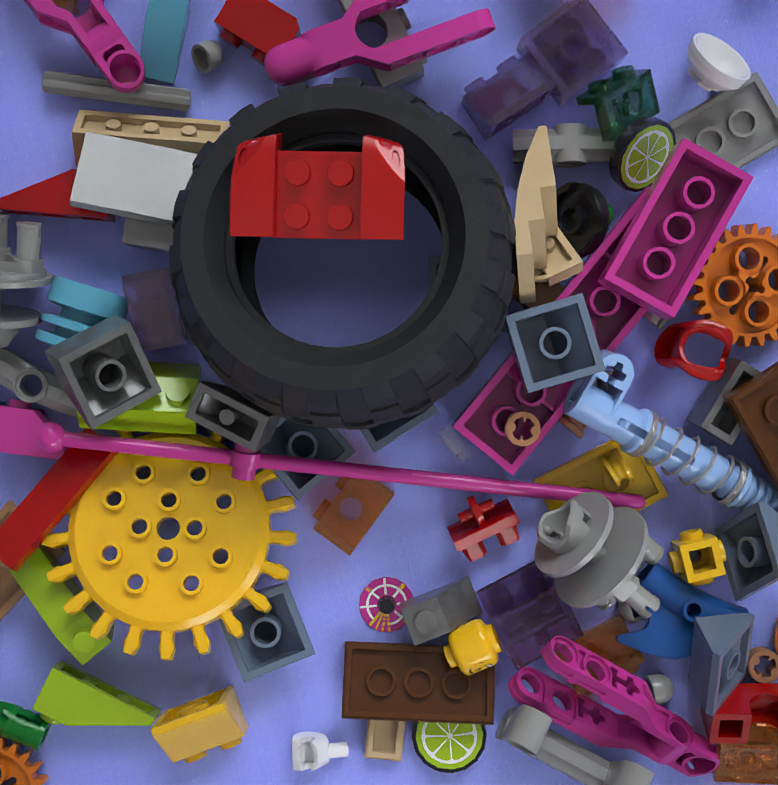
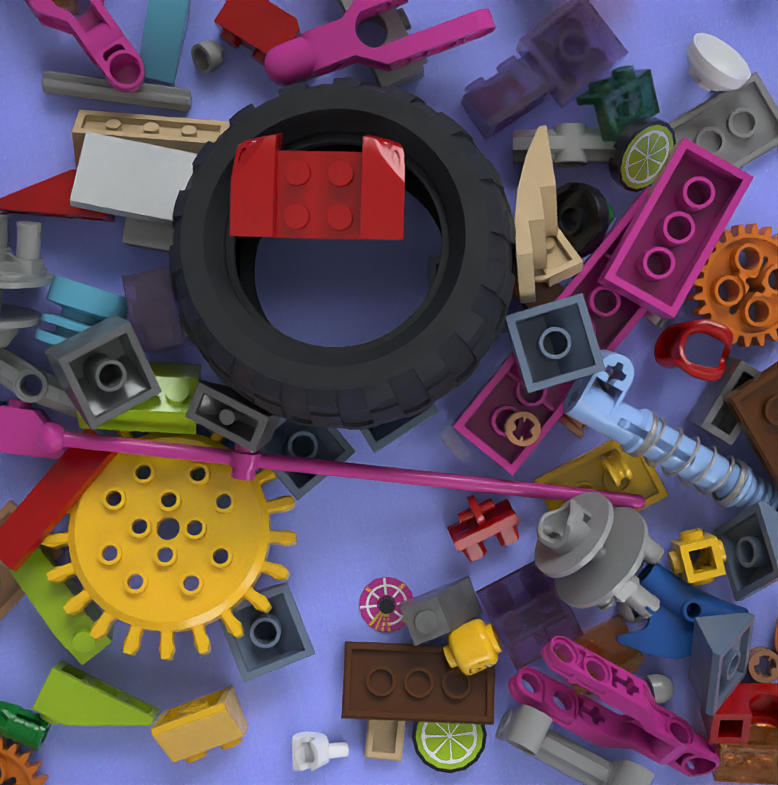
clear orange brick [312,477,395,556] -> none

